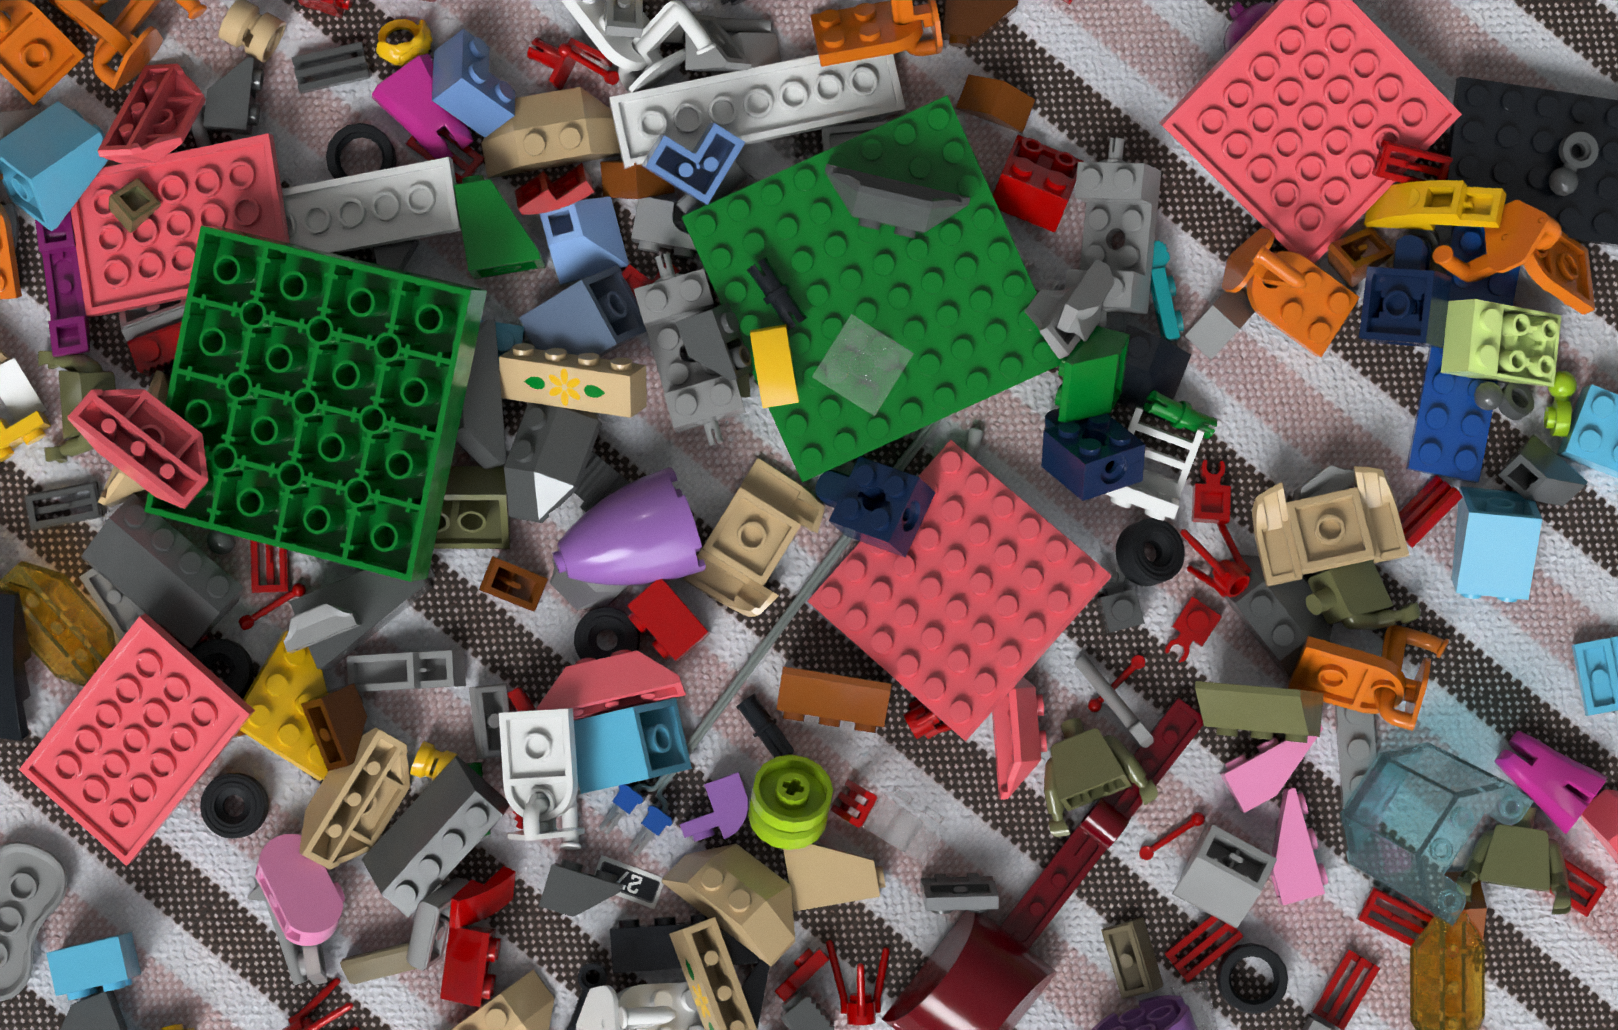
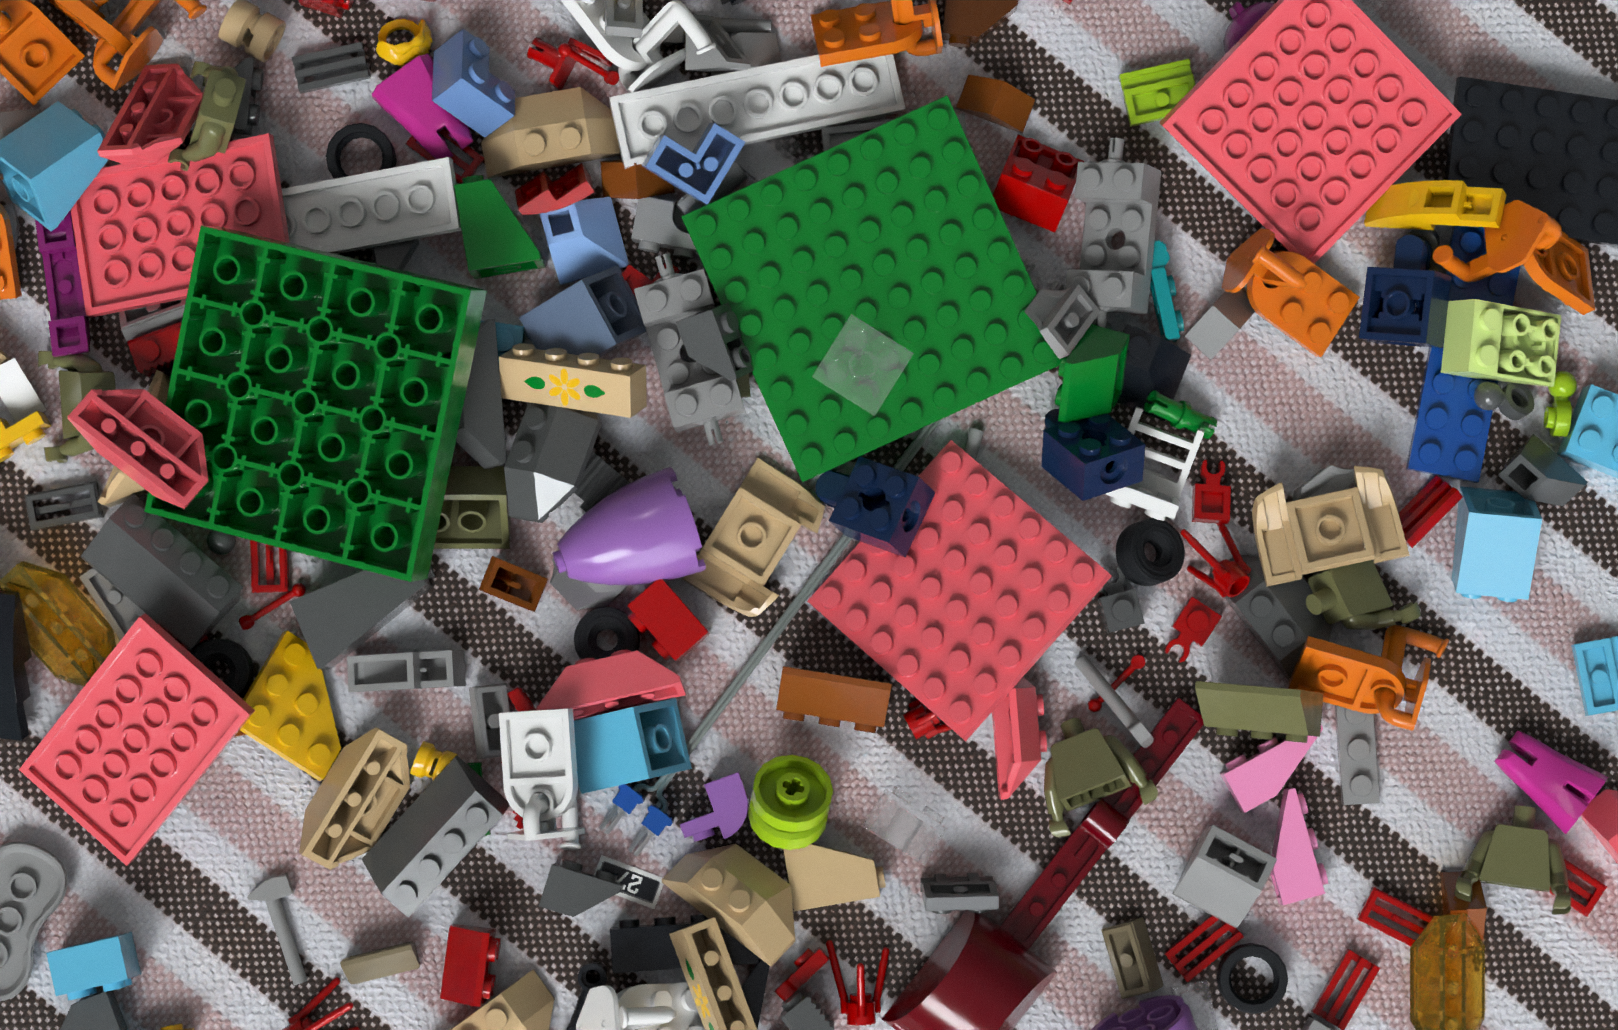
olive slope [108,178,161,233] -> none
black tyre [200,773,269,839] -> none
bright pink brick [255,834,345,946] -> none
light grey slope [283,603,361,653] -> none
light grey plate [298,944,328,985] -> none
reddish brown slope [301,683,368,771] -> none
light grey brick [406,878,469,971] -> none
red slope [449,866,516,929] -> none
black axle [736,693,794,758] -> none
black pin [747,257,807,331] -> none
yellow slope [750,324,799,408] -> none
dark grey wedge [825,164,970,239] -> none
red tile [830,779,877,828] -> none
light grey slope [1057,259,1114,341] -> none
red hinge [1139,812,1205,860] -> none
dark orange slope [1328,227,1394,288] -> none
clear light blue windscreen [1340,742,1534,926] -> none
red tile [1372,139,1453,183] -> none
dark grey plate [1549,132,1599,196] -> none
none -> olive torso [168,61,246,171]
none -> lime plate [1118,59,1196,127]

